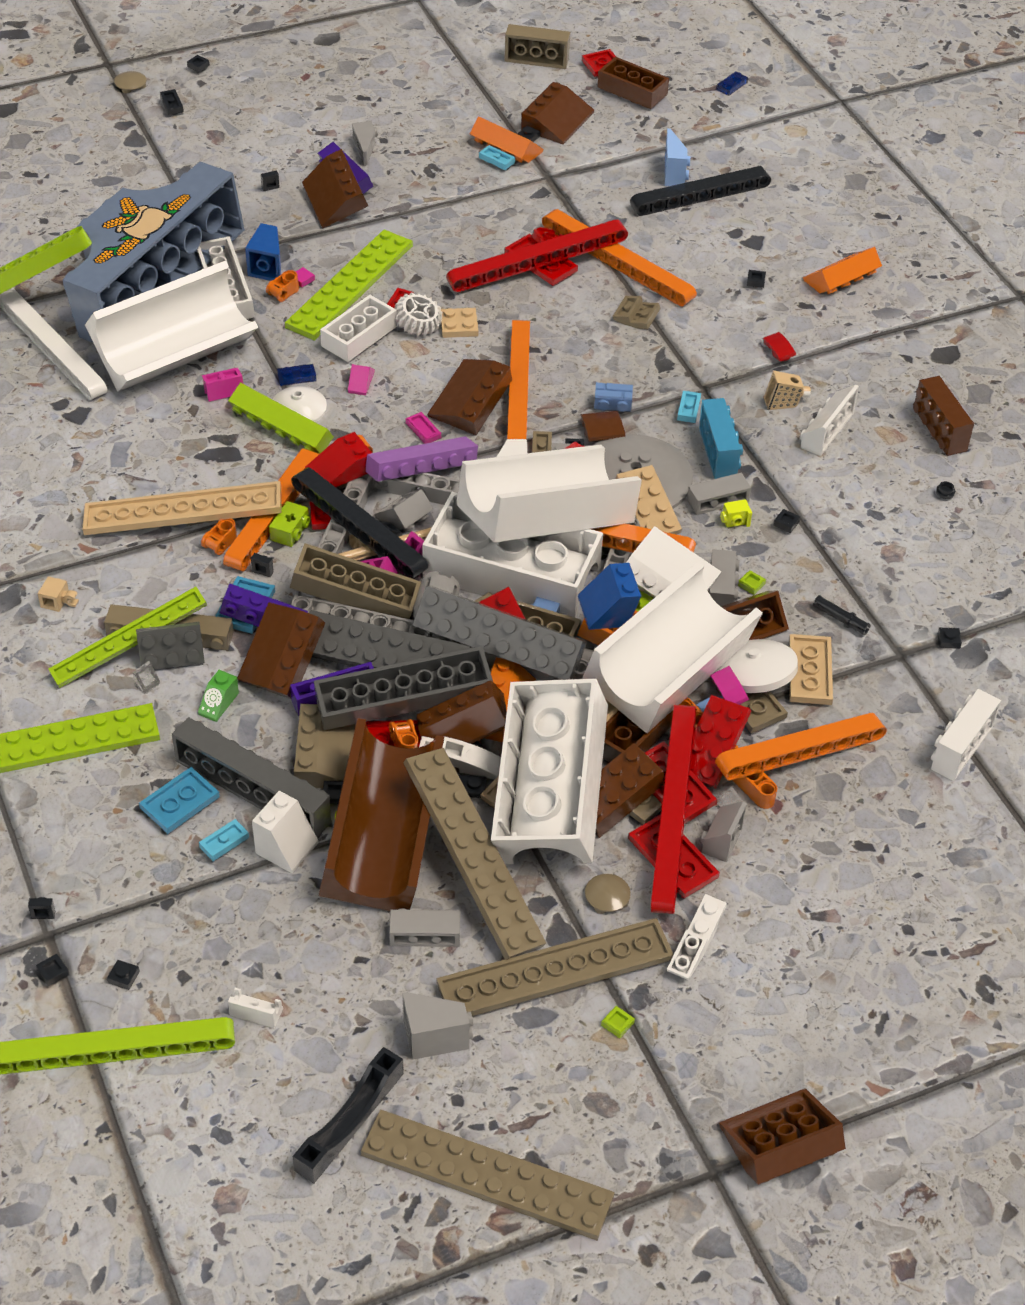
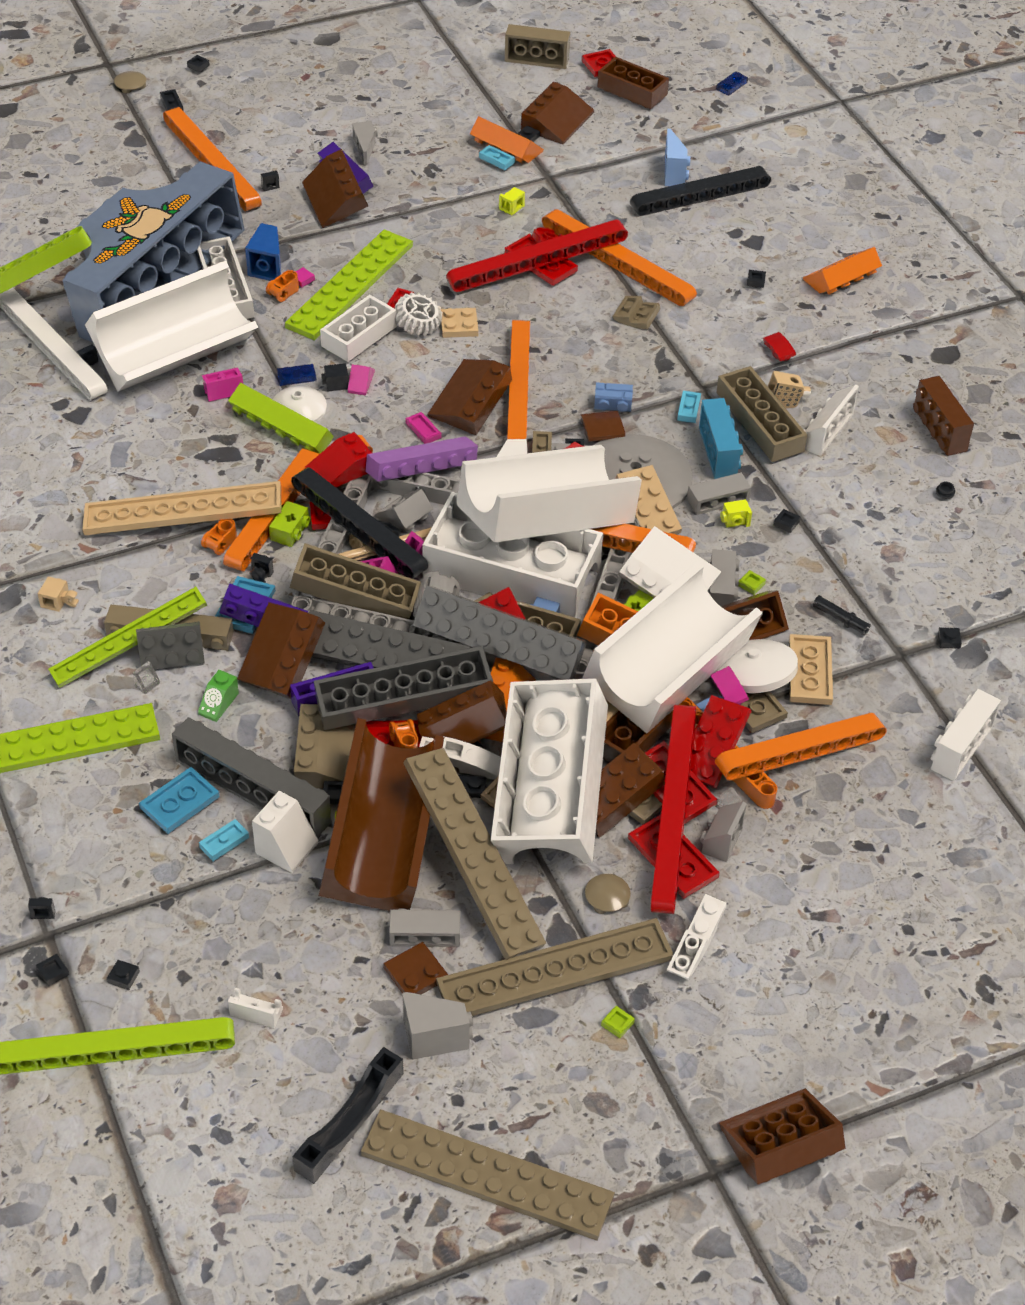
blue slope [578,563,641,630] -> none
none -> black plate [76,344,98,366]
none -> orange beam [163,107,262,211]
none -> black plate [249,566,267,583]
none -> black brick [321,363,349,392]
none -> reddish brown plate [383,942,448,995]
none -> neon yellow brick [499,187,525,215]
none -> dark tan brick [716,366,807,462]

